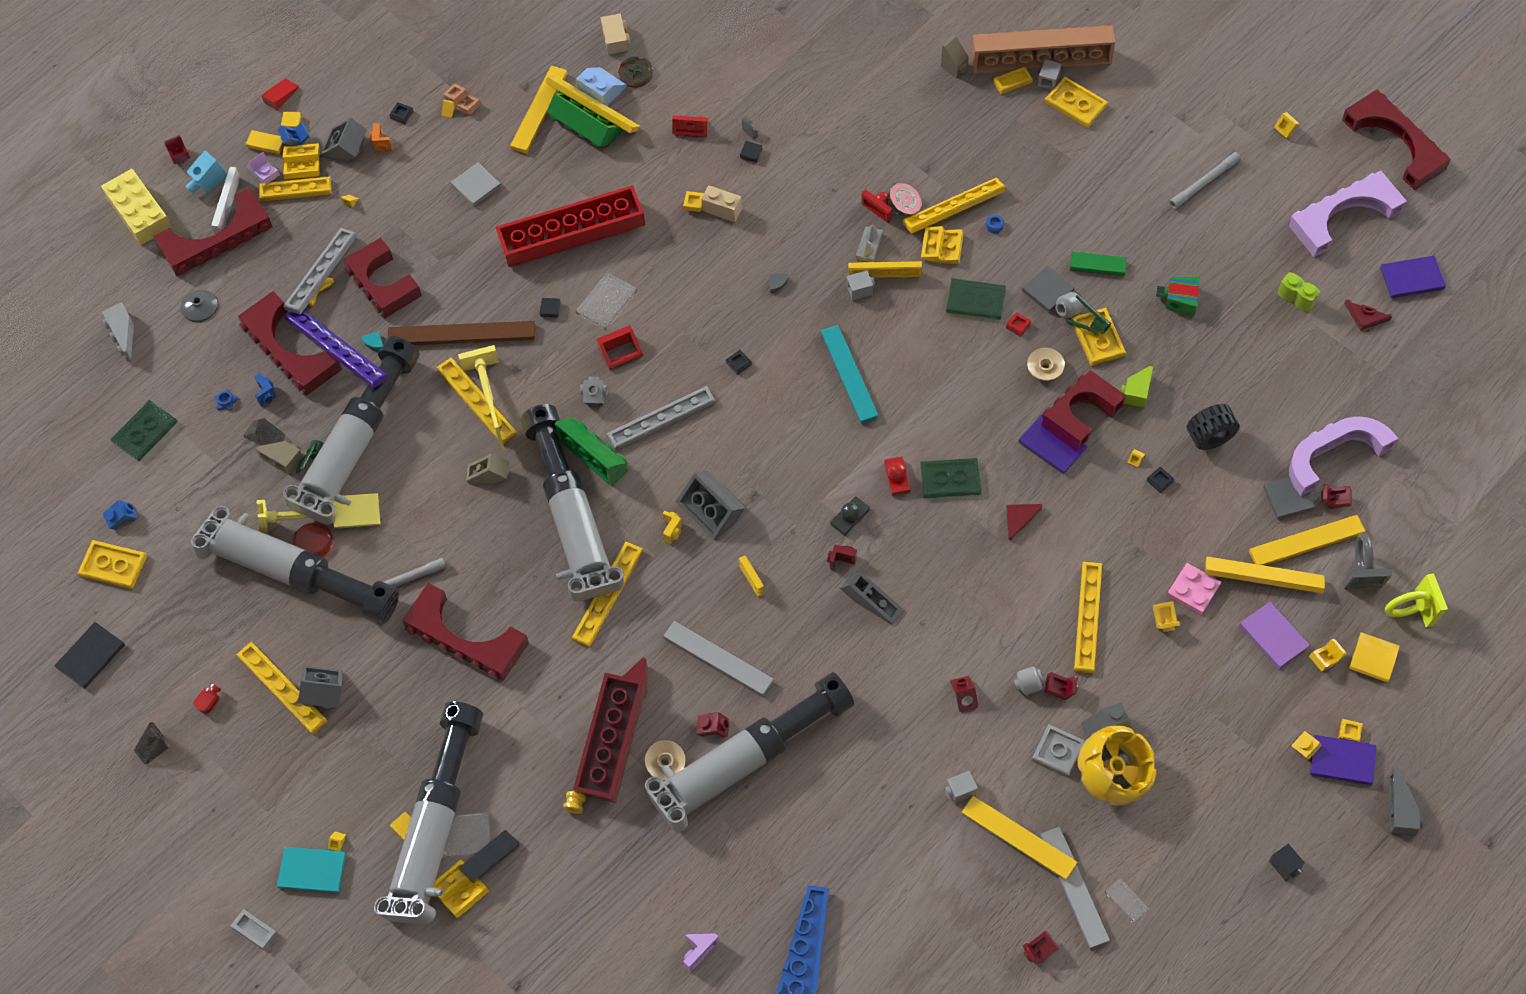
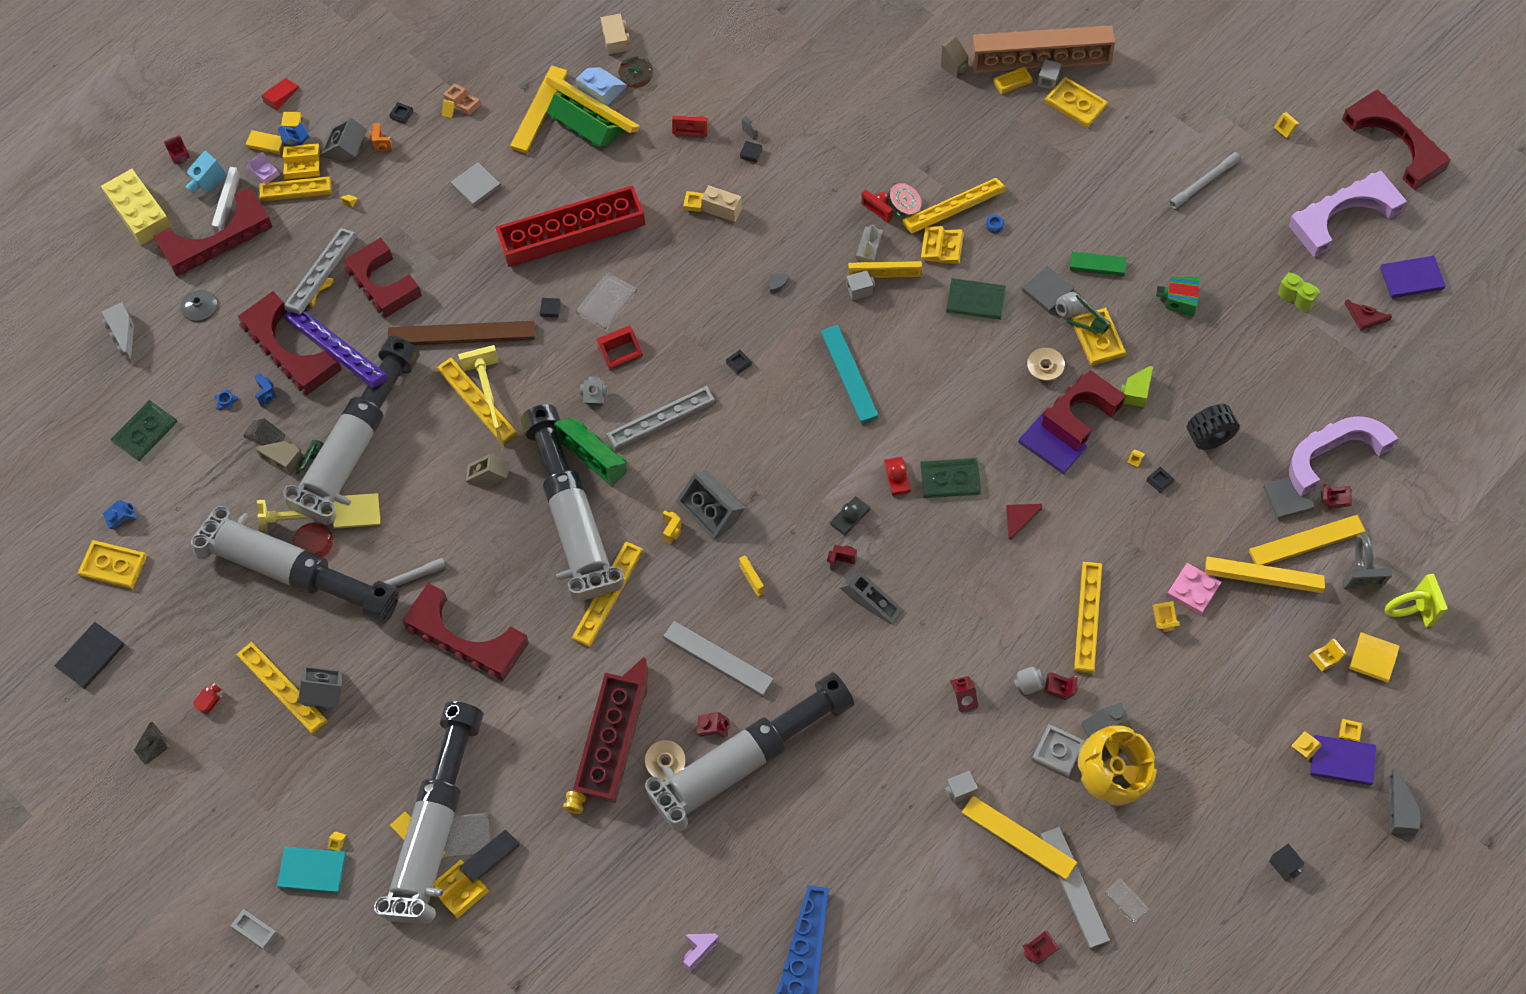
teal tile [361,331,383,350] -> none
red tile [1006,312,1031,337] -> none
medium lavender tile [1239,602,1310,669] -> none

